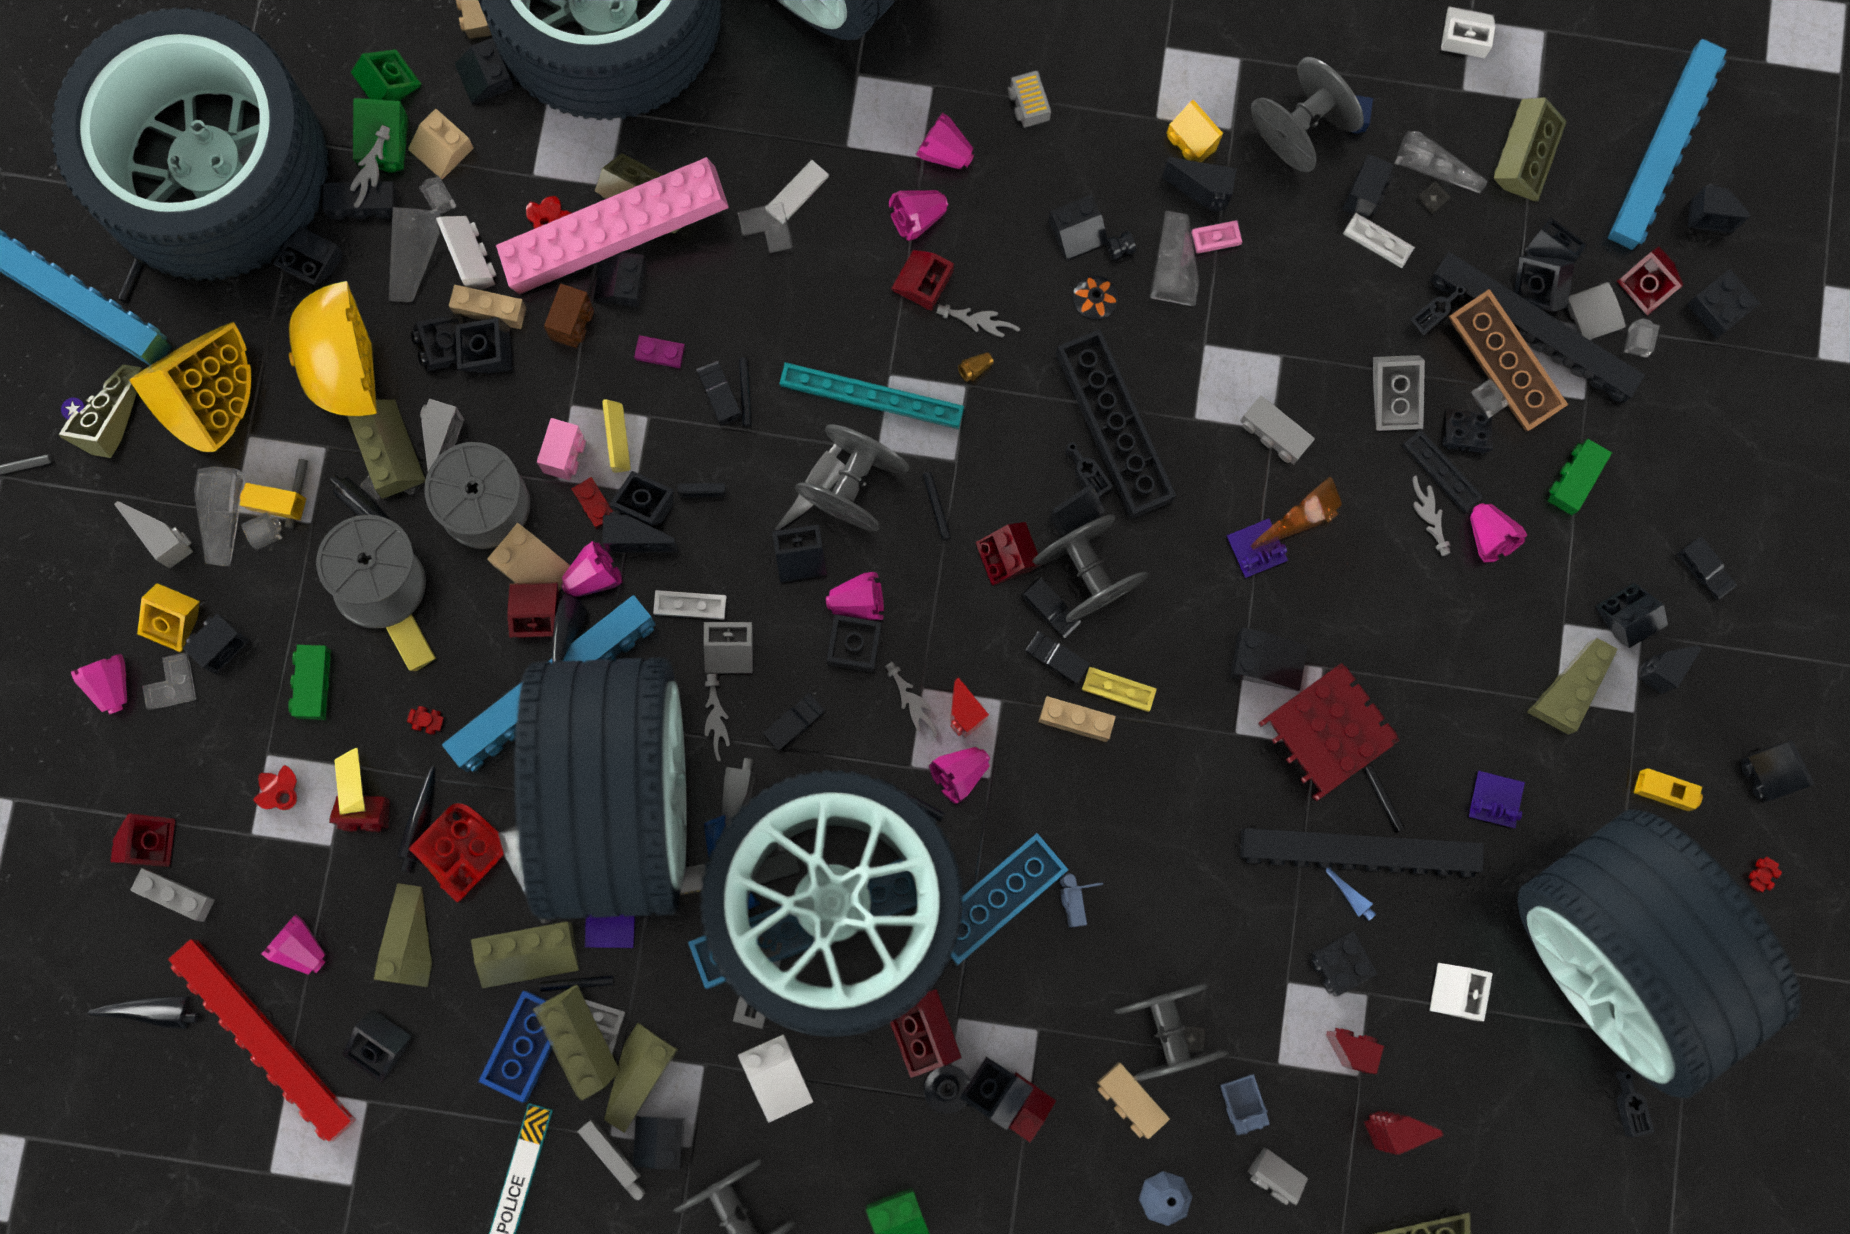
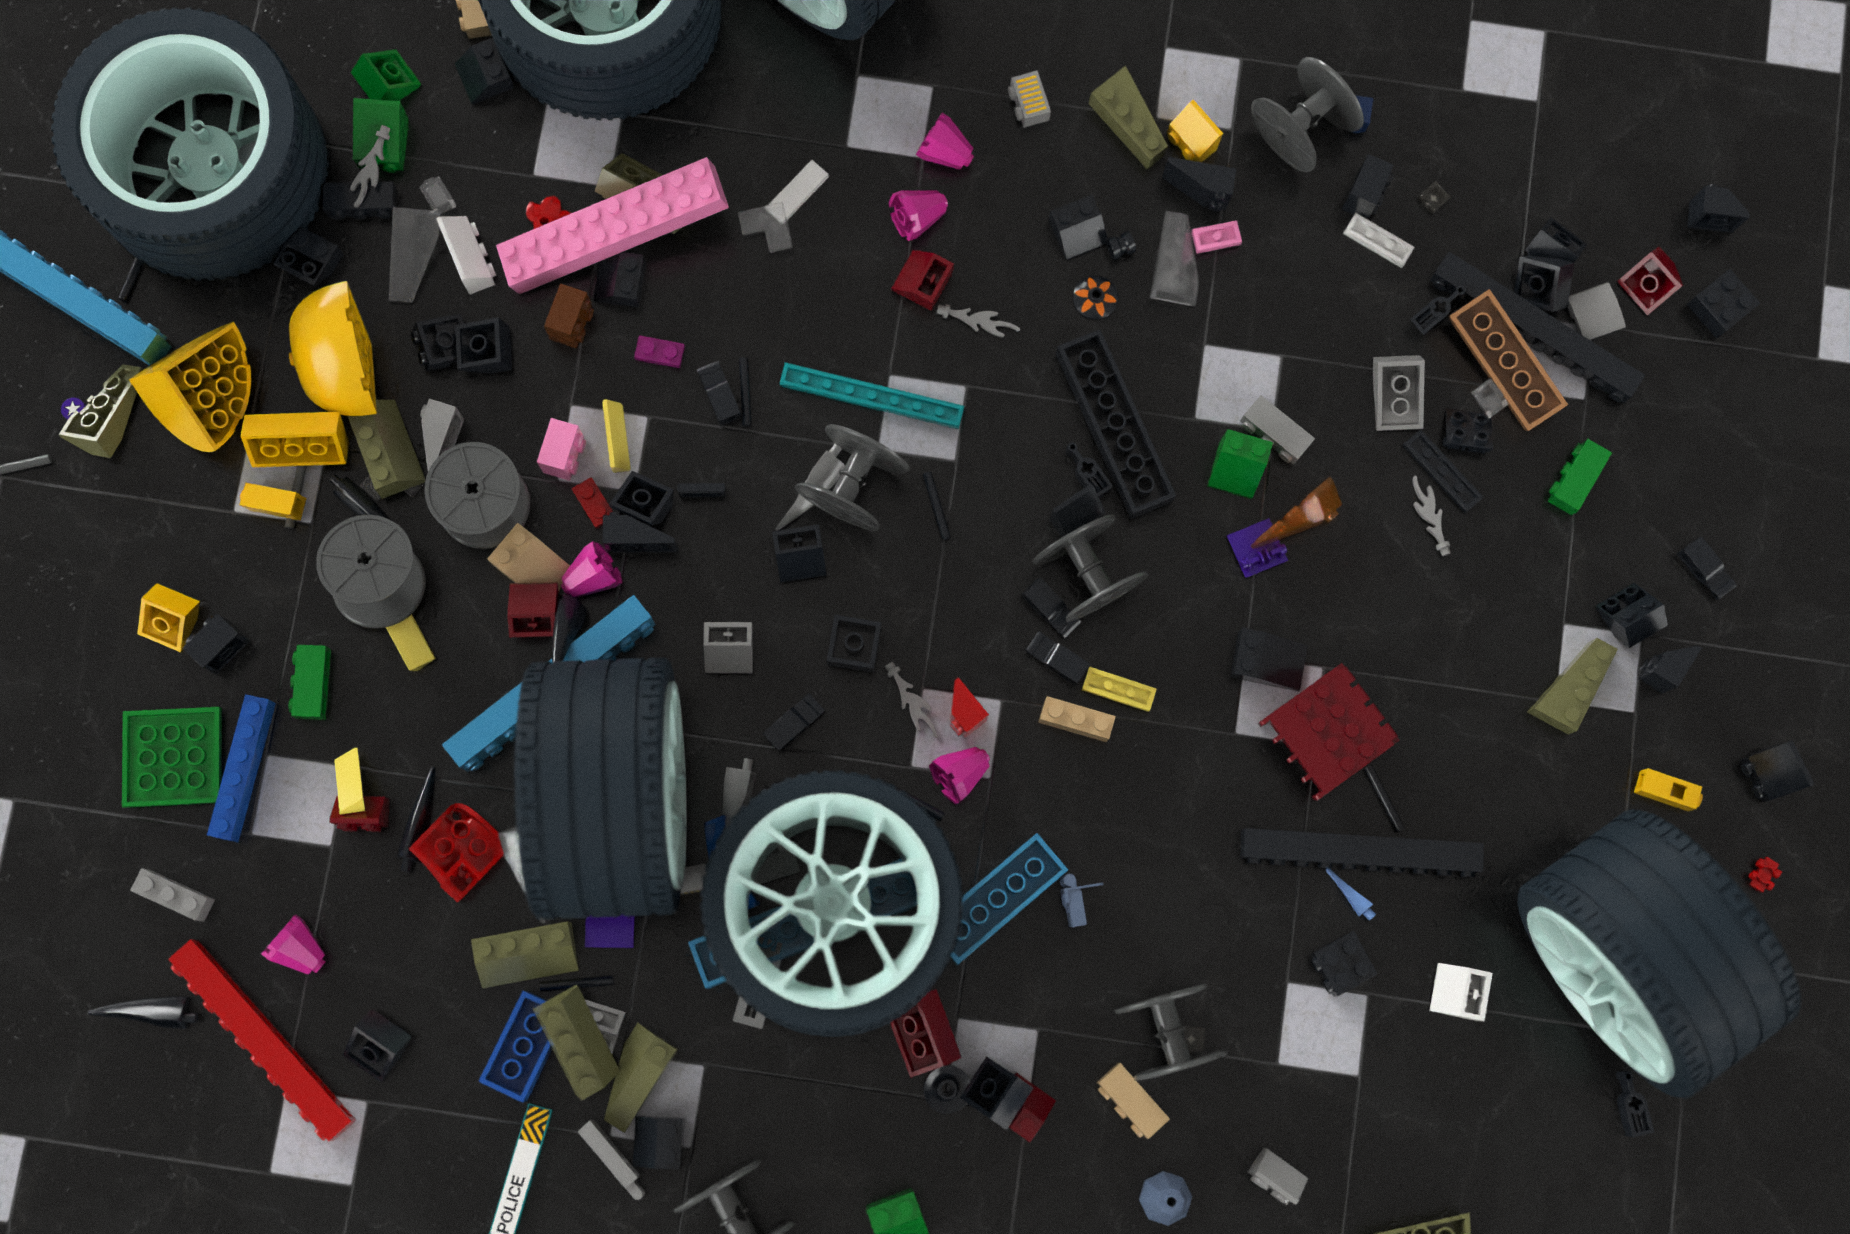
dark pink cone [71,654,127,714] -> none
dark red slope [111,814,175,867] -> none
light grey slope [114,501,193,568] -> none
clear tile [142,653,196,710] -> none
clear wedge [194,466,245,566] -> none
clear brick [241,513,282,550] -> none
red plate [253,765,297,810] -> none
olive wedge [374,883,432,987] -> none
red piece [407,706,444,735] -> none
tan slope [408,109,473,180] -> none
tan brick [449,285,526,330] -> none
white plate [653,590,727,620] -> none
light grey piece [705,674,730,762] -> none
white slope [738,1034,813,1123] -> none
dark pink cone [826,572,884,621] -> none
pearl gold cone [958,352,994,381] -> none
dark red slope [975,522,1041,585] -> none
sand blue piece [1220,1074,1270,1136] -> none
dark red slope [1326,1028,1384,1075] -> none
dark red slope [1364,1110,1443,1155] -> none
clear wedge [1395,131,1487,193] -> none
white slope [1441,7,1495,58] -> none
dark purple hinge [1469,771,1525,828] -> none
dark pink cone [1470,503,1527,562] -> none
olive slope [1494,98,1567,201] -> none
dark azure brick [1607,39,1727,250] -> none
clear brick [1624,319,1660,358] -> none
none -> green plate [122,707,222,808]
none -> blue brick [207,694,276,843]
none -> yellow brick [240,412,349,467]
none -> olive wedge [1089,66,1168,170]
none -> green slope [1207,429,1273,499]

